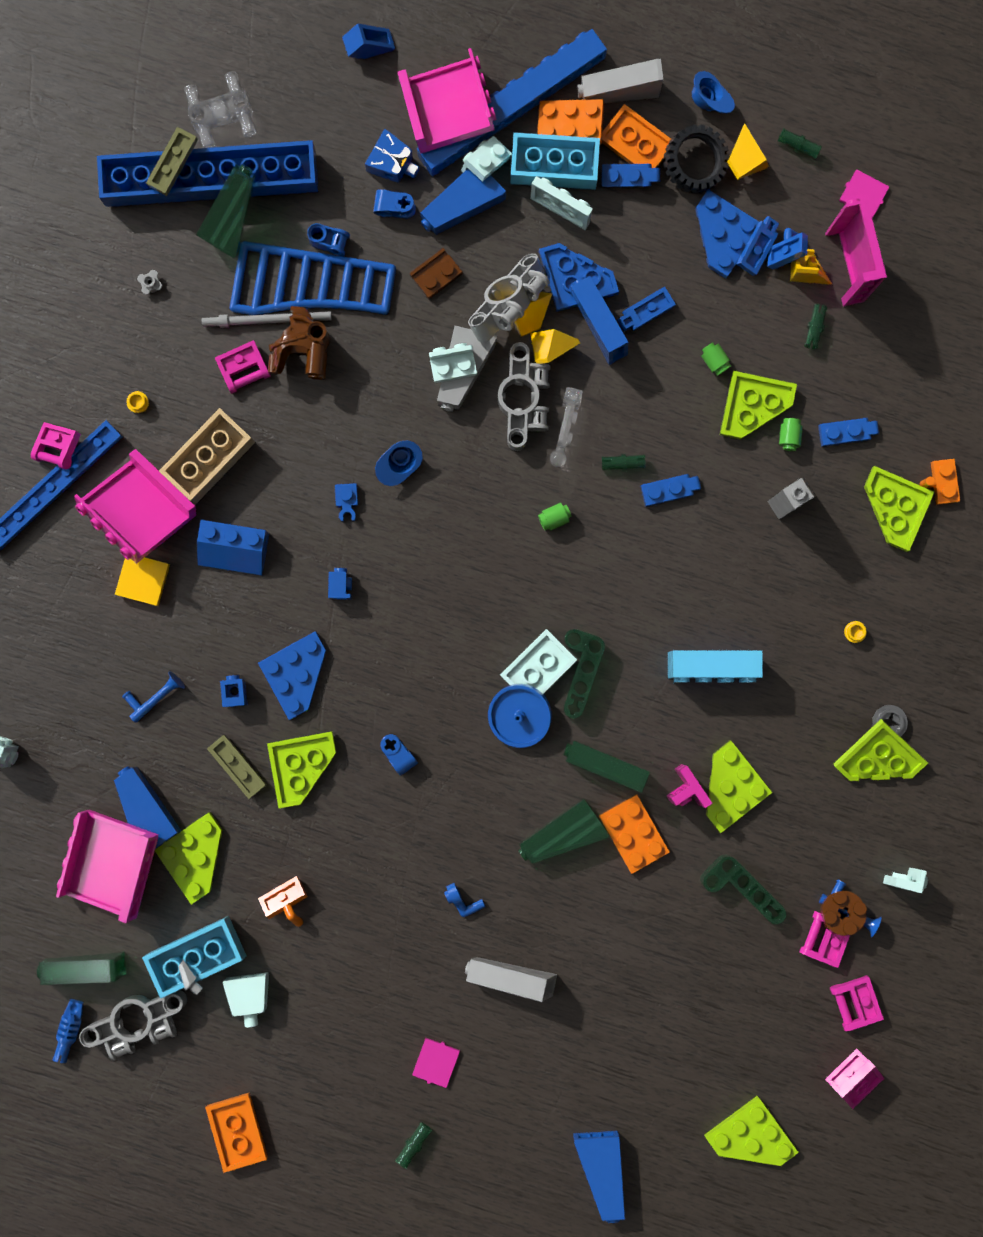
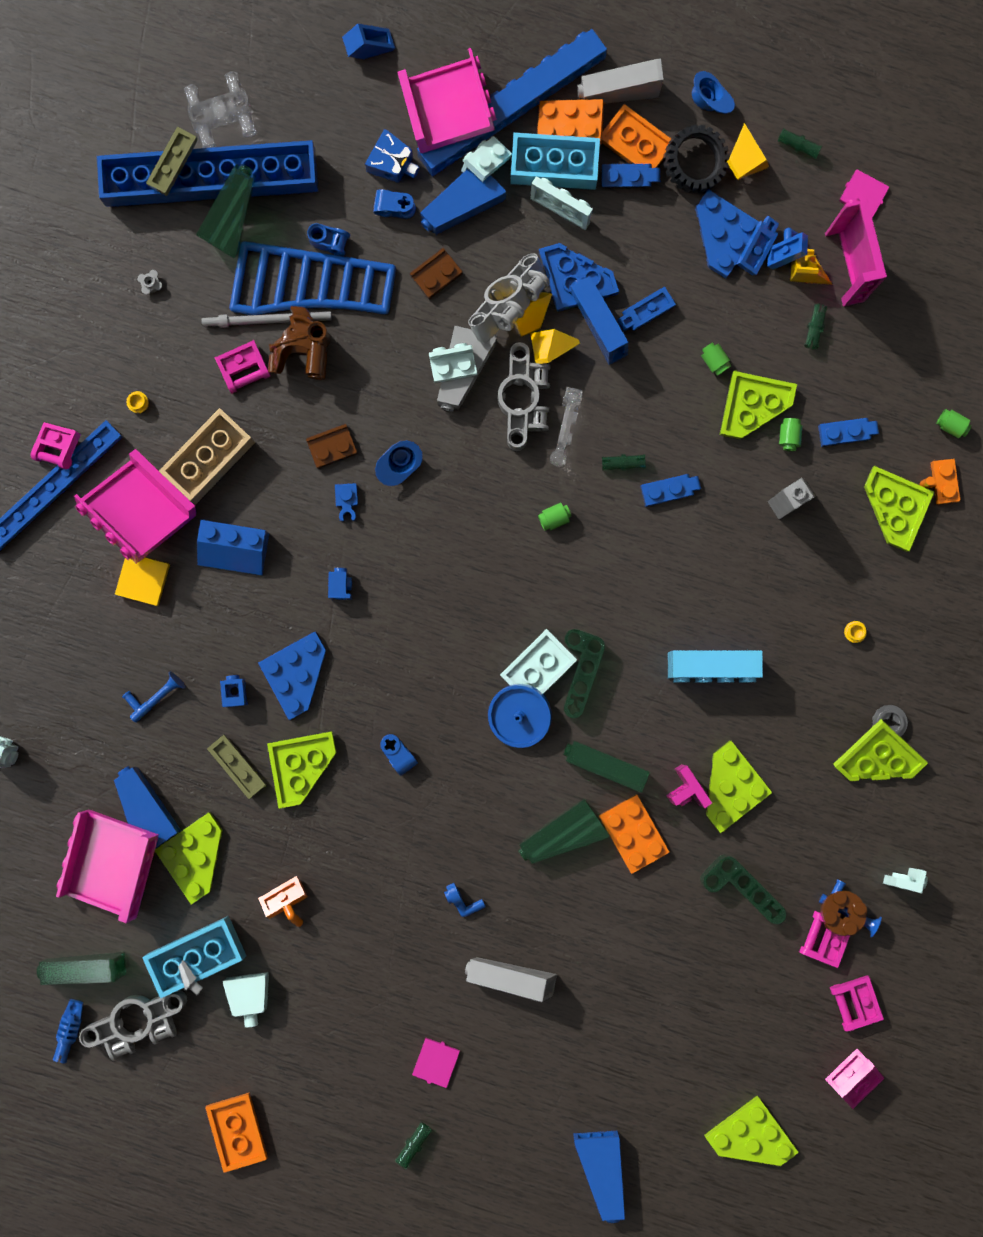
none -> reddish brown plate [306,424,358,469]
none -> bright green brick [936,409,971,439]

